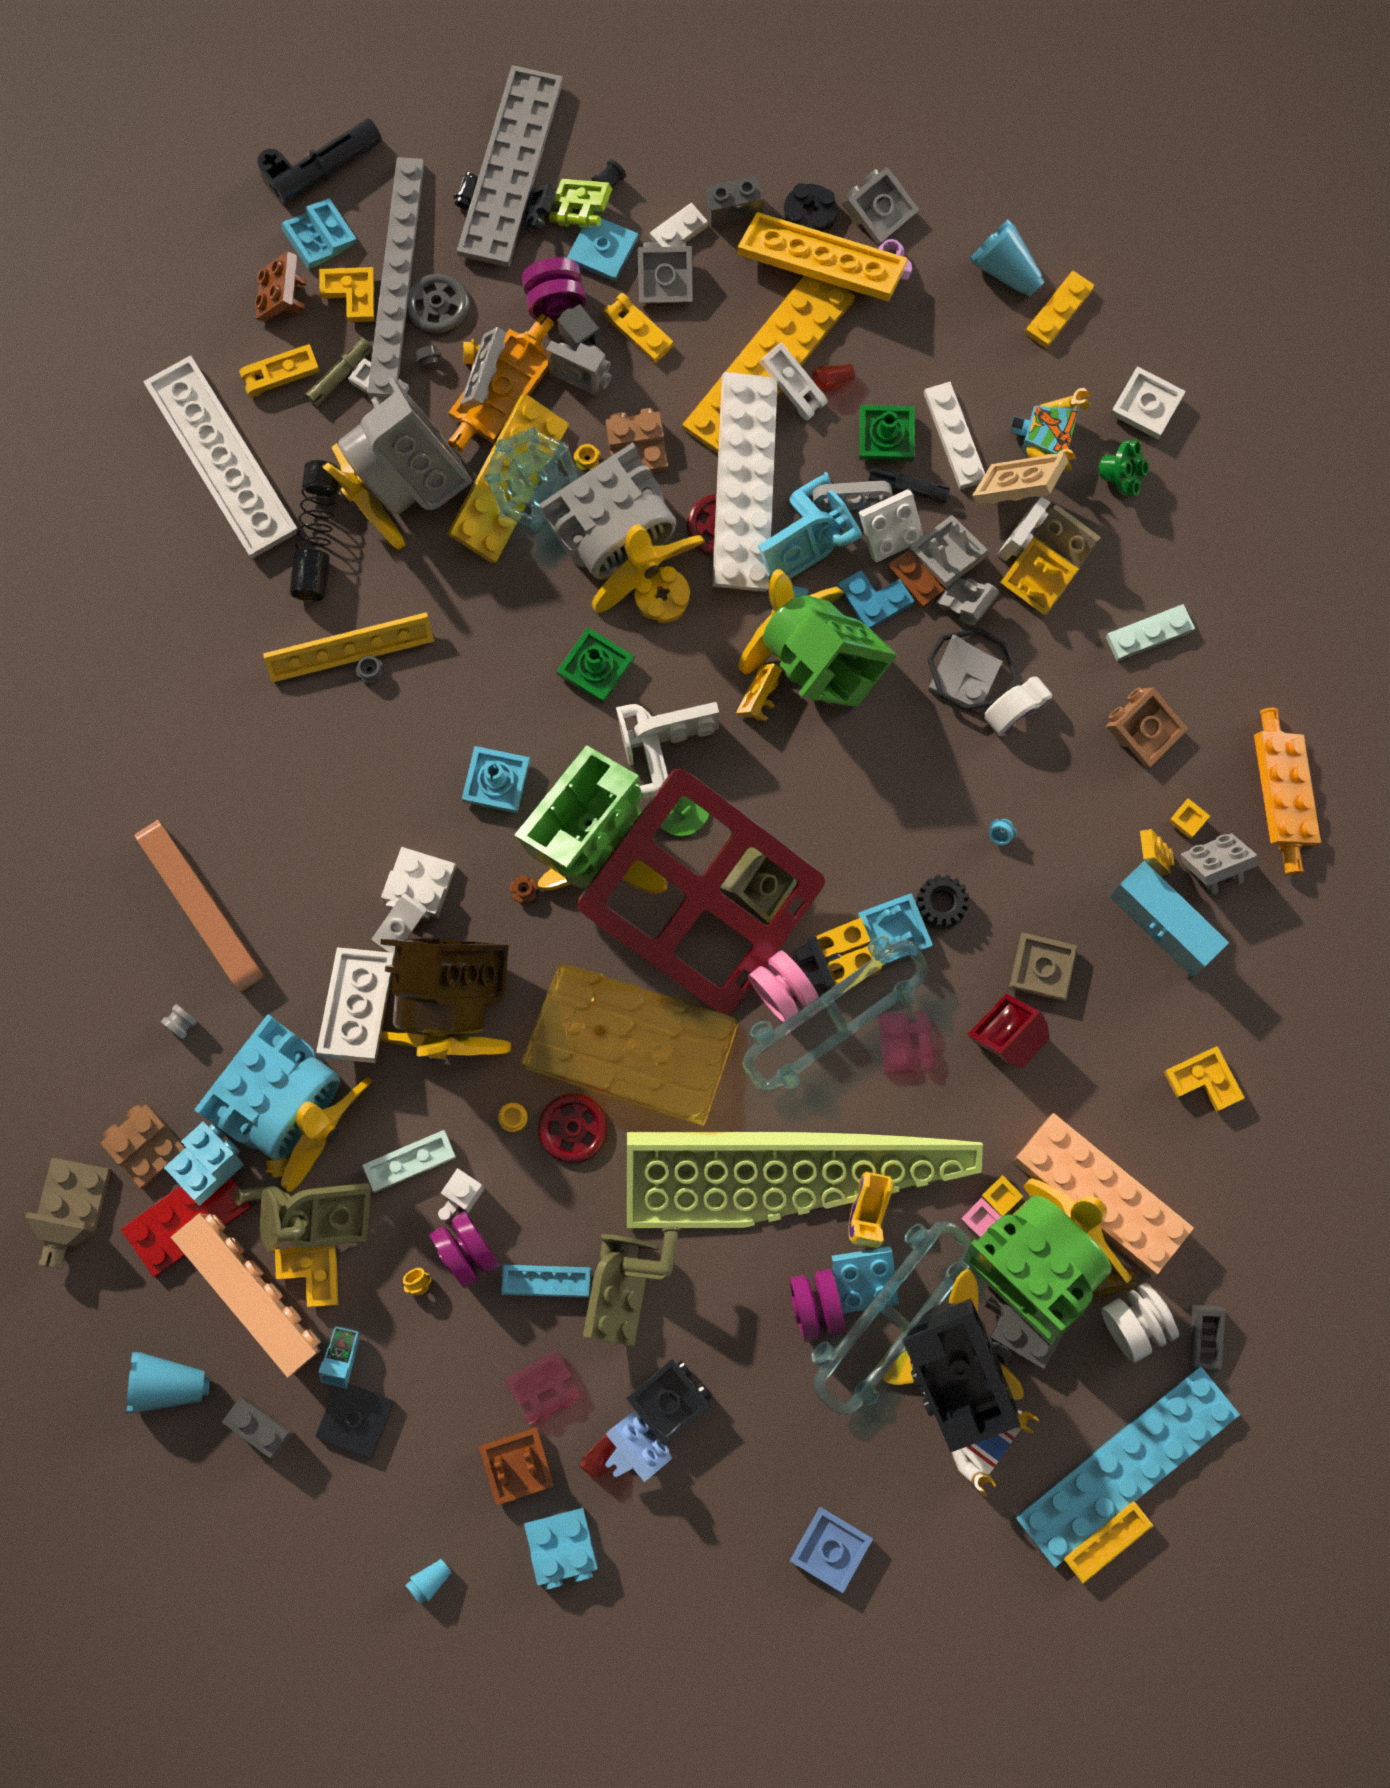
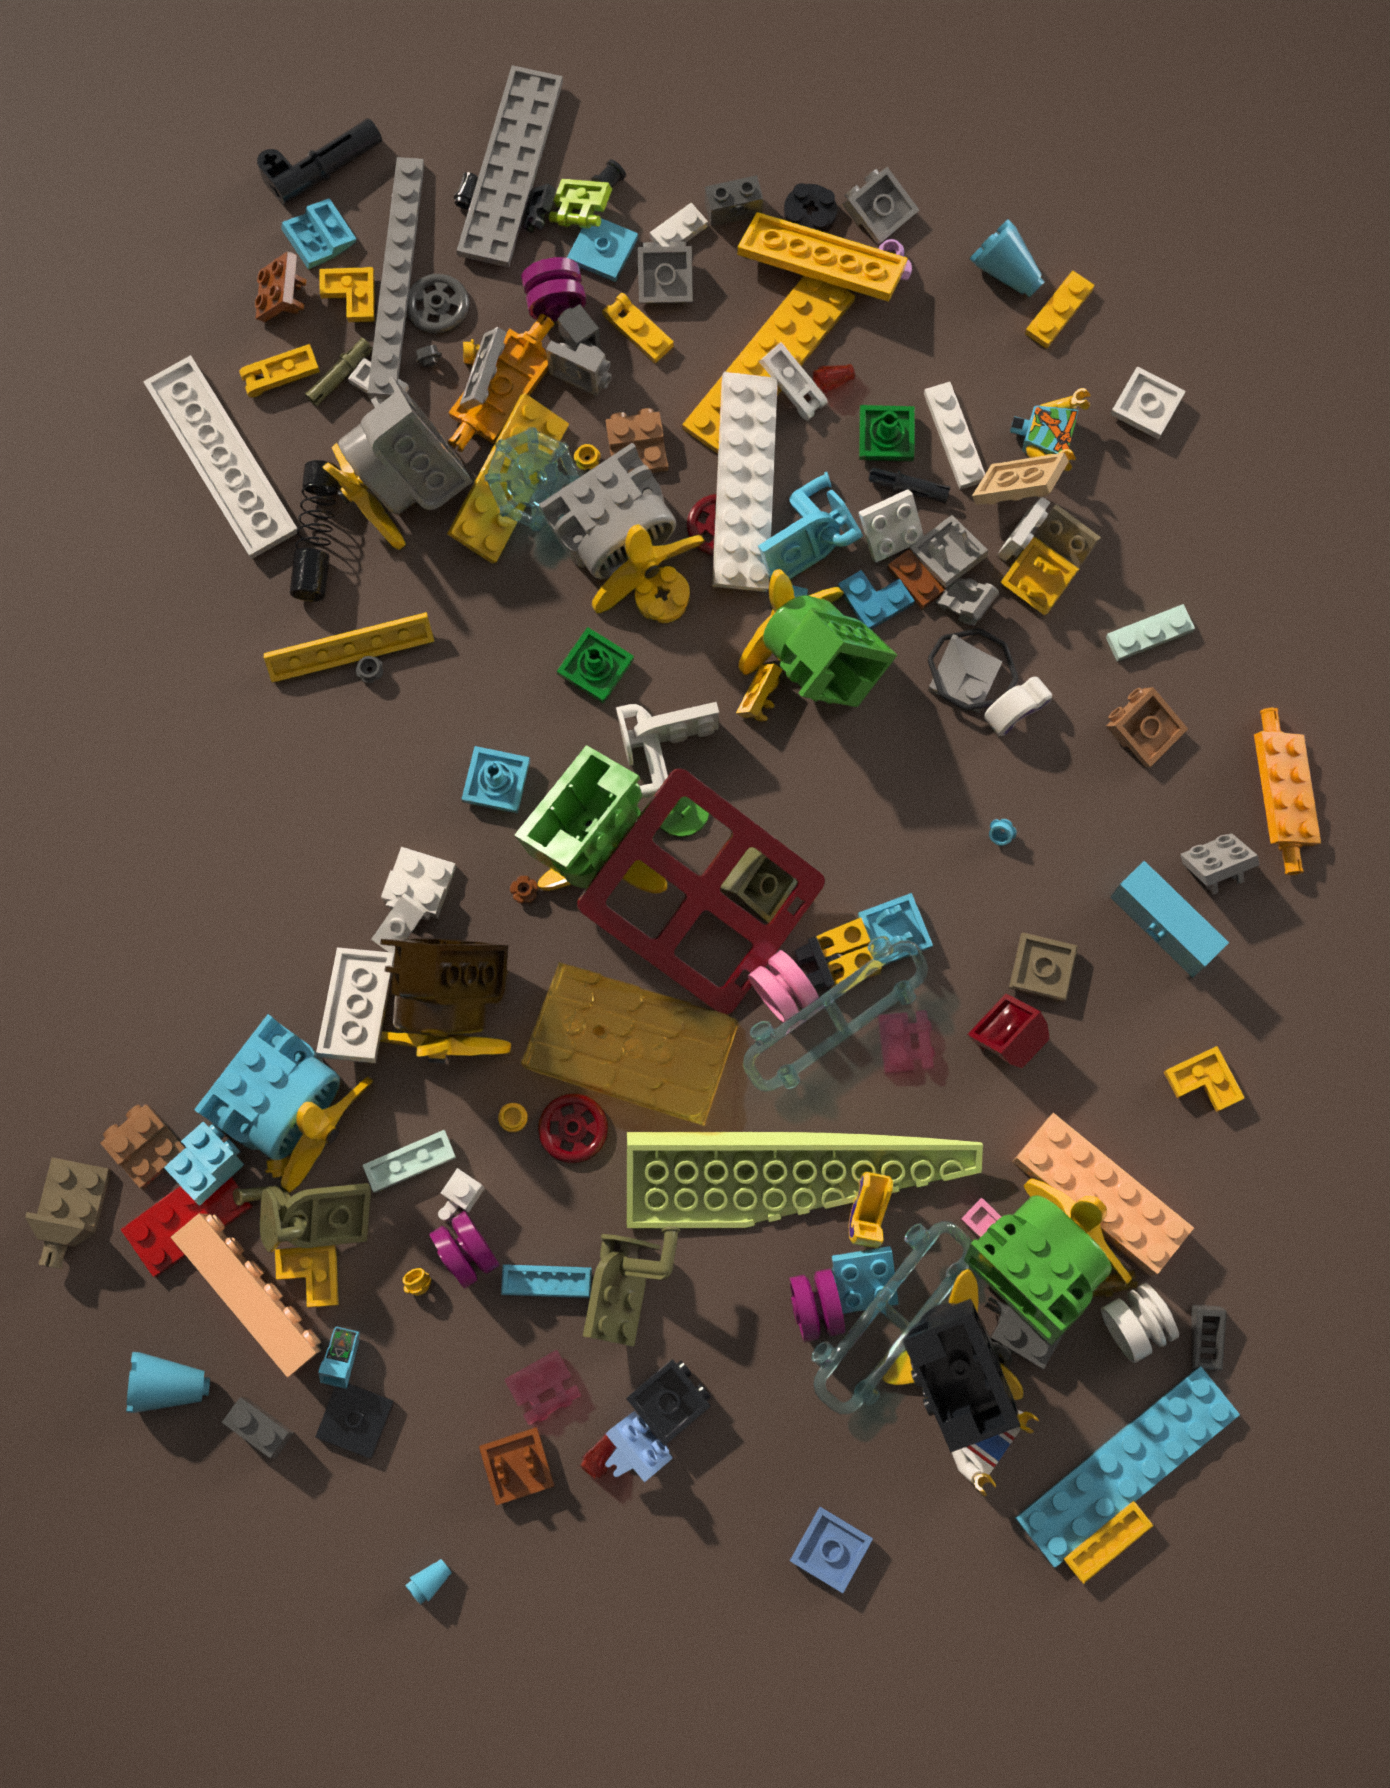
nougat beam [134,820,265,993] -> none
light grey wheel [161,1004,198,1039] -> none
medium azure plate [524,1508,598,1590] -> none
light grey beam [812,481,893,512] -> none
black tyre [916,875,970,930] -> none
yellow plate [980,1175,1024,1217] -> none
green plate [1099,440,1149,496] -> none
yellow plate [1140,829,1174,876] -> none
yellow plate [1168,798,1210,840] -> none

